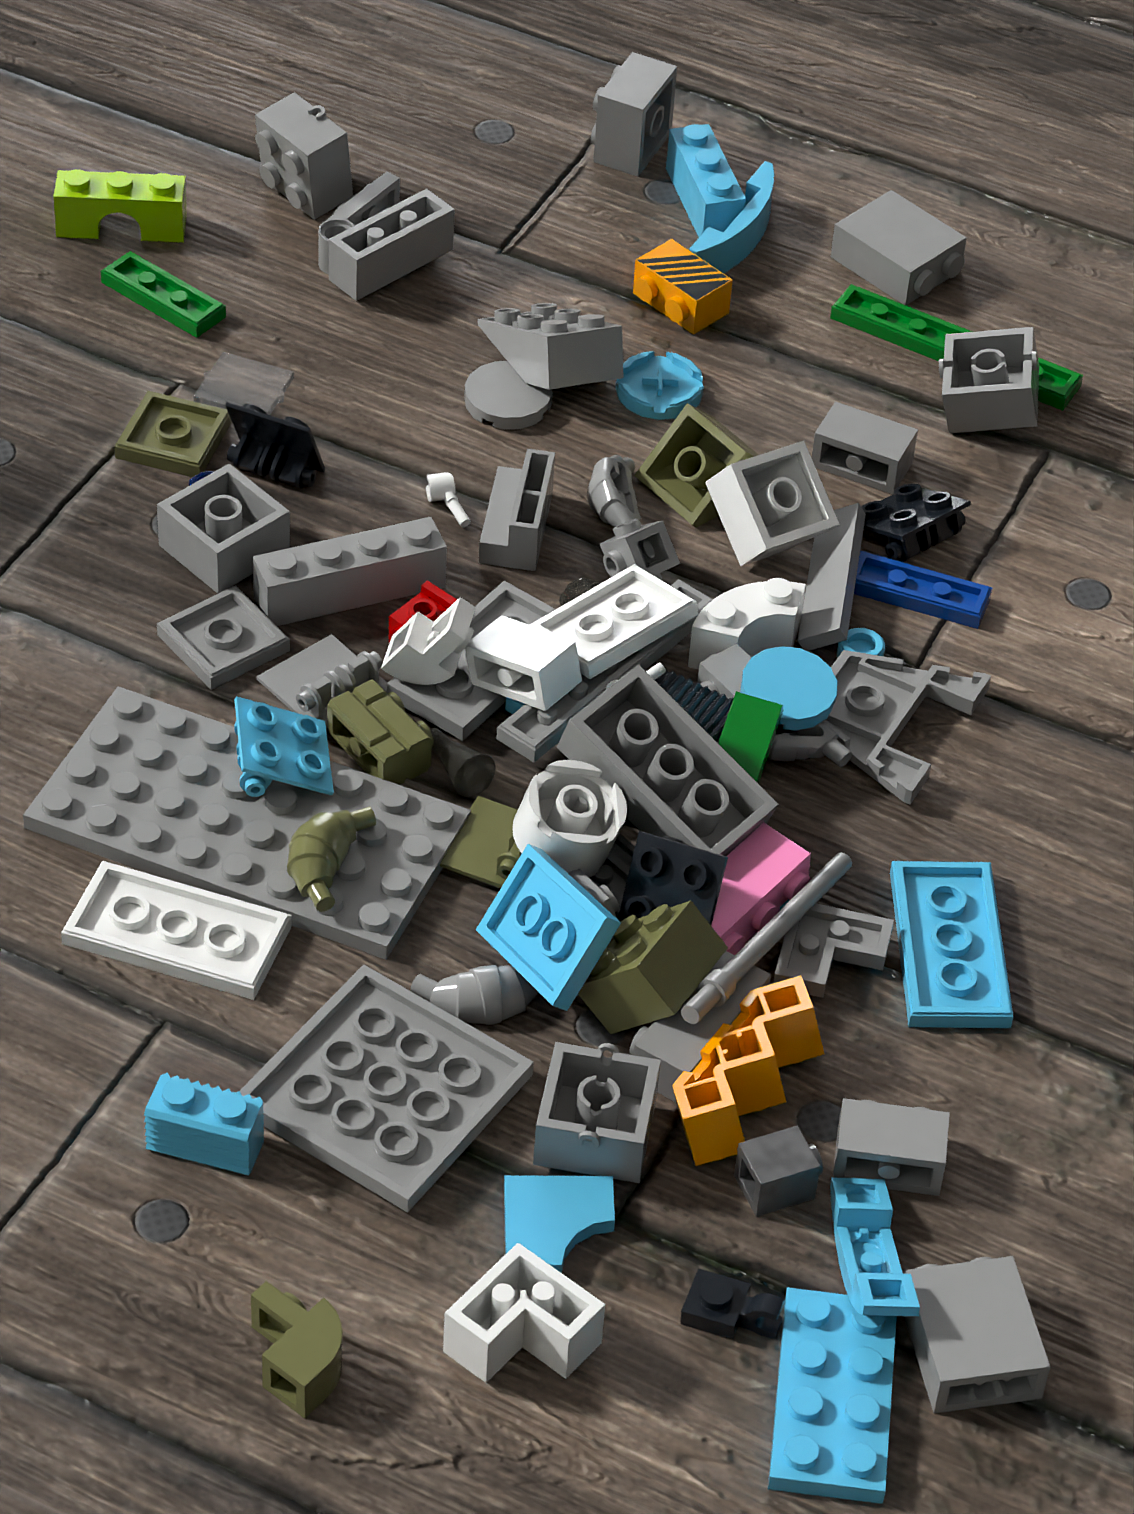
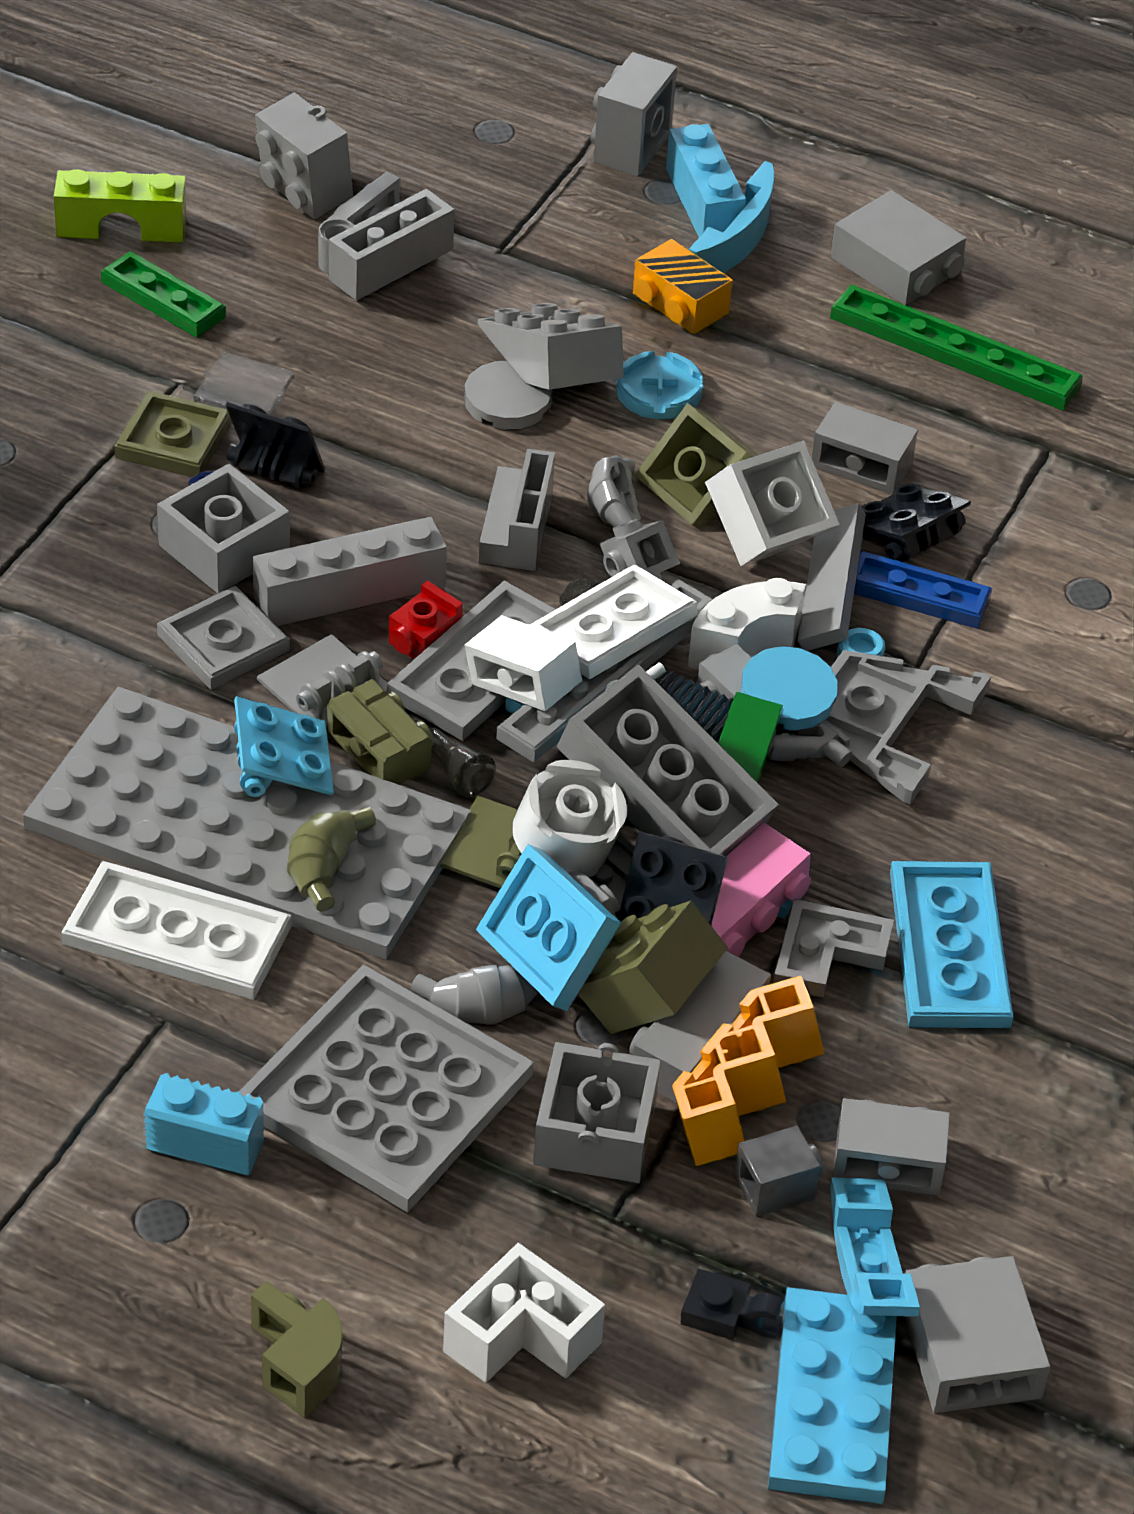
white brick [381,597,476,685] -> none
white hand [426,472,471,528] -> none
medium azure tile [504,1175,615,1273] -> none
light grey bar [681,852,852,1024] -> none
light grey brick [939,327,1039,433] -> none

